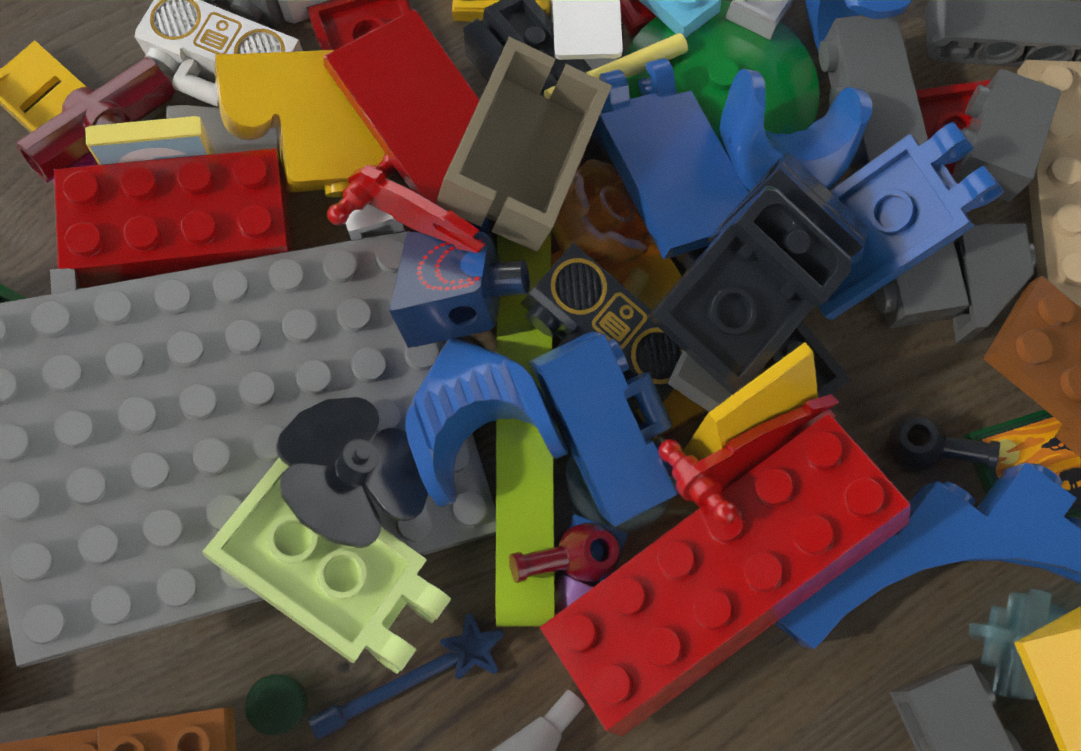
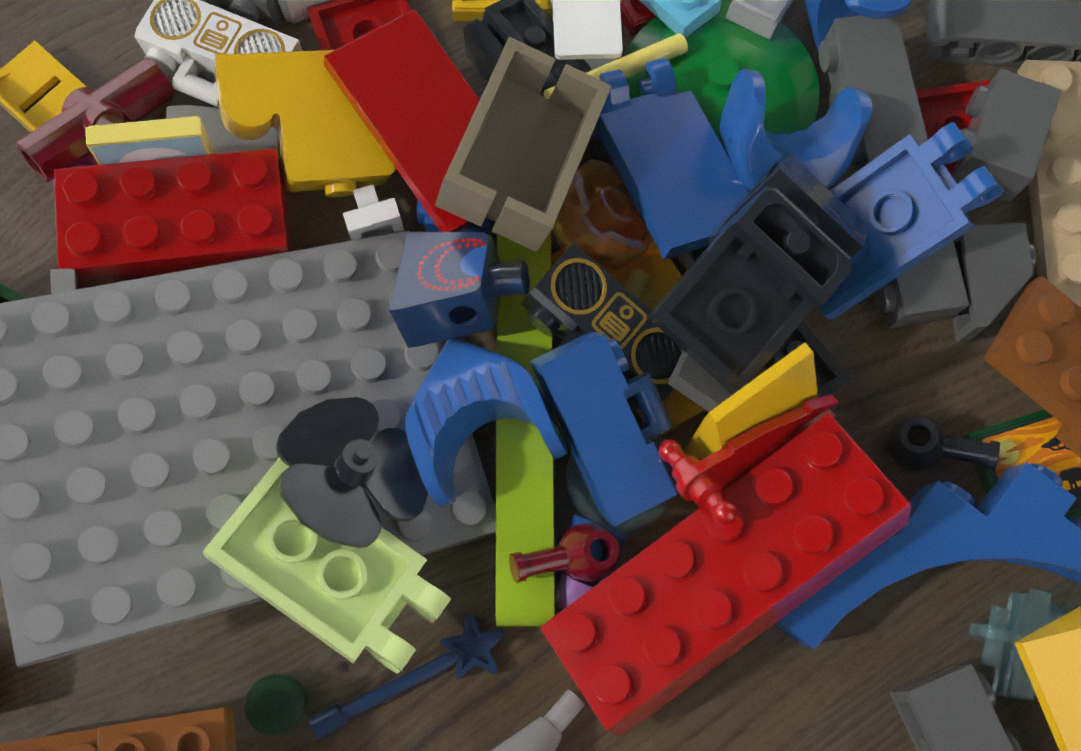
red piece [327,153,485,253] -> none

